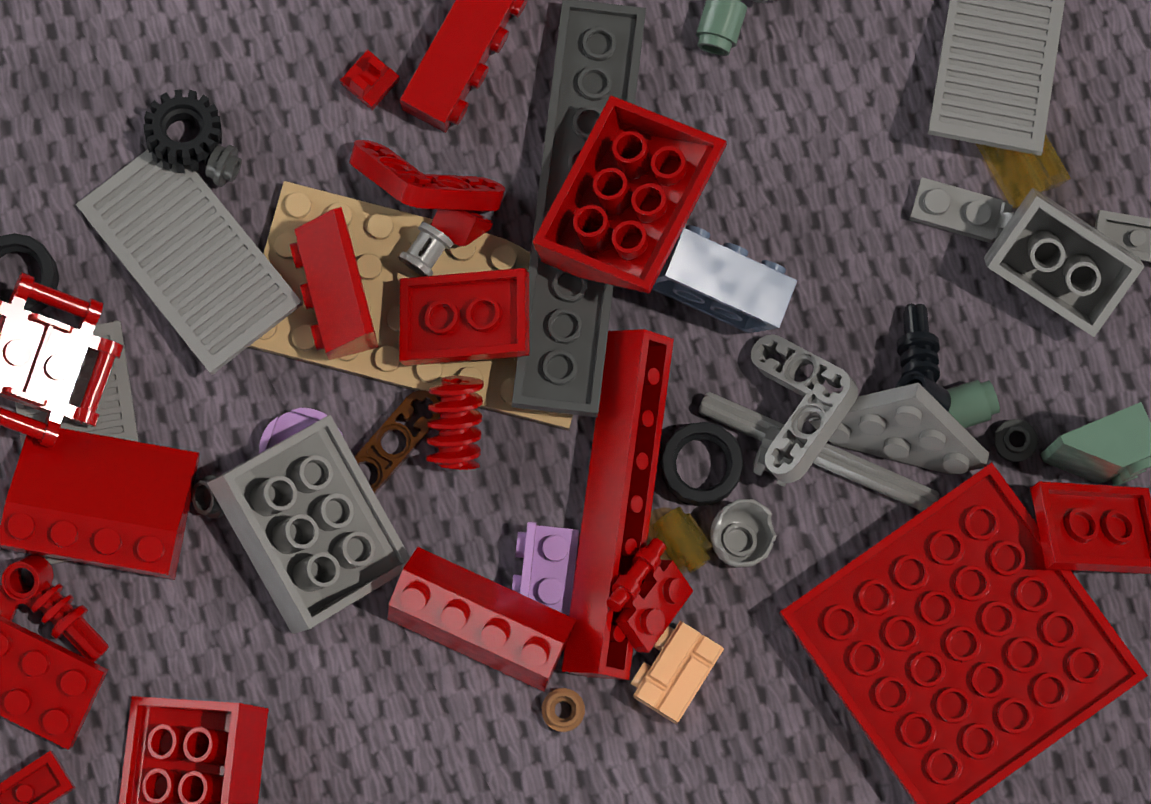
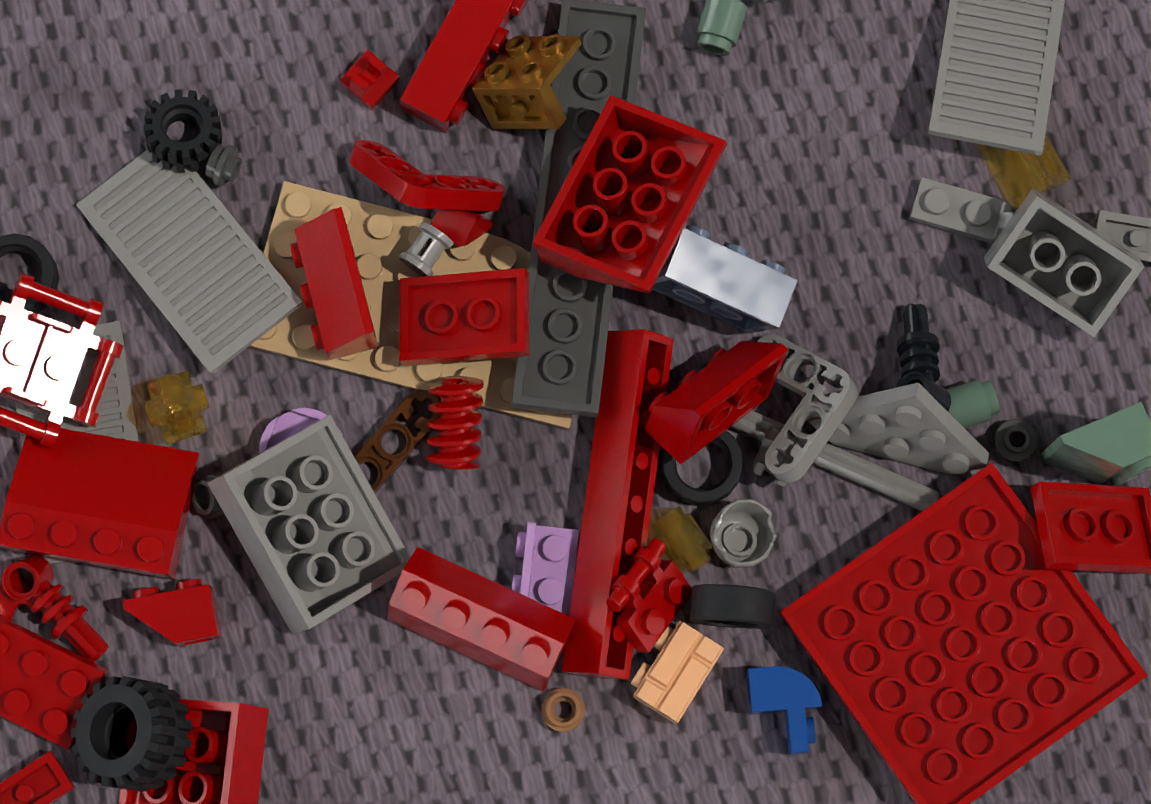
none -> black tyre [71,676,192,791]
none -> red slope [122,579,222,647]
none -> clear yellow brick [144,370,210,445]
none -> pearl gold bracket [472,34,582,129]
none -> red slope [645,341,789,465]
none -> black tyre [690,584,774,629]
none -> blue brick [746,666,822,755]

